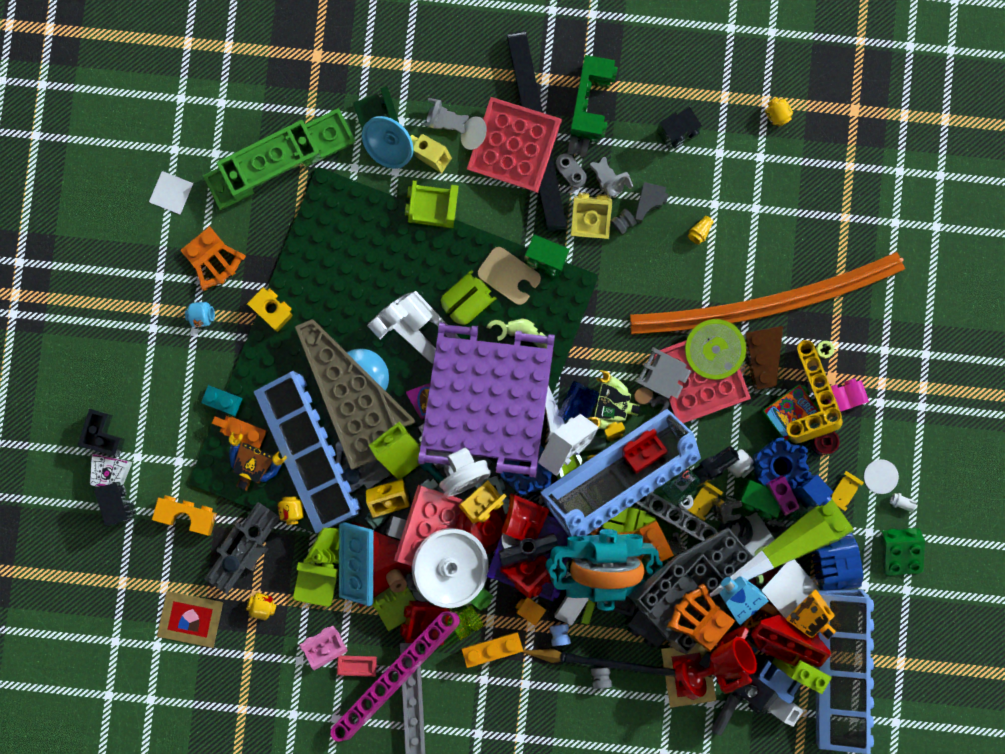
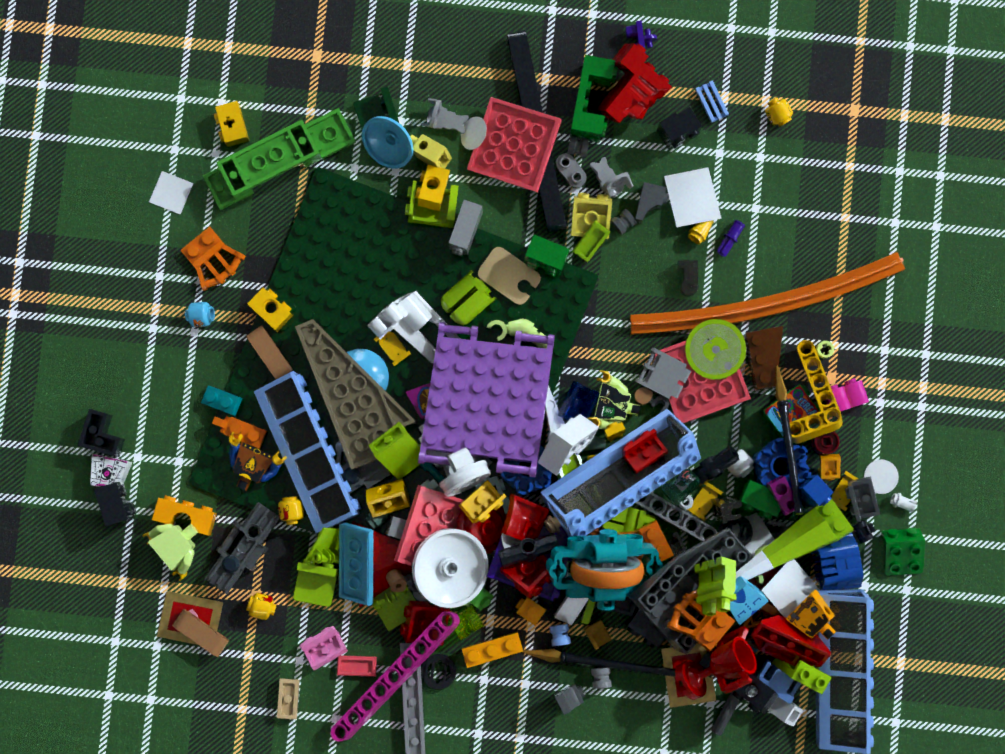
none -> yellowish green torso [142,524,198,581]
none -> medium nougat beam [172,609,229,657]
none -> yellow brick [214,101,249,147]
none -> medium nougat beam [246,325,293,379]
none -> tan plate [277,678,300,719]
none -> yellow piece [374,329,411,367]
none -> yellow brick [415,164,450,212]
none -> black piece [421,654,456,689]
none -> light grey brick [449,200,483,256]
none -> tan plate [544,515,561,534]
none -> dark grey arch [554,683,585,715]
none -> lime tile [572,220,610,263]
none -> pearl gold panel [584,620,611,650]
none -> red brick [597,43,672,123]
none -> dark purple hips [625,20,657,53]
none -> white sticker [664,167,721,227]
none -> clear smoke leg [677,260,698,297]
none -> light blue tile [695,80,729,123]
none -> lime hips [695,556,736,616]
none -> dark purple axle [717,220,745,257]
none -> black piece [775,366,803,515]
none -> light orange bracket [818,454,841,481]
none -> dark grey bracket [845,476,880,522]
none -> black gear [852,520,876,544]

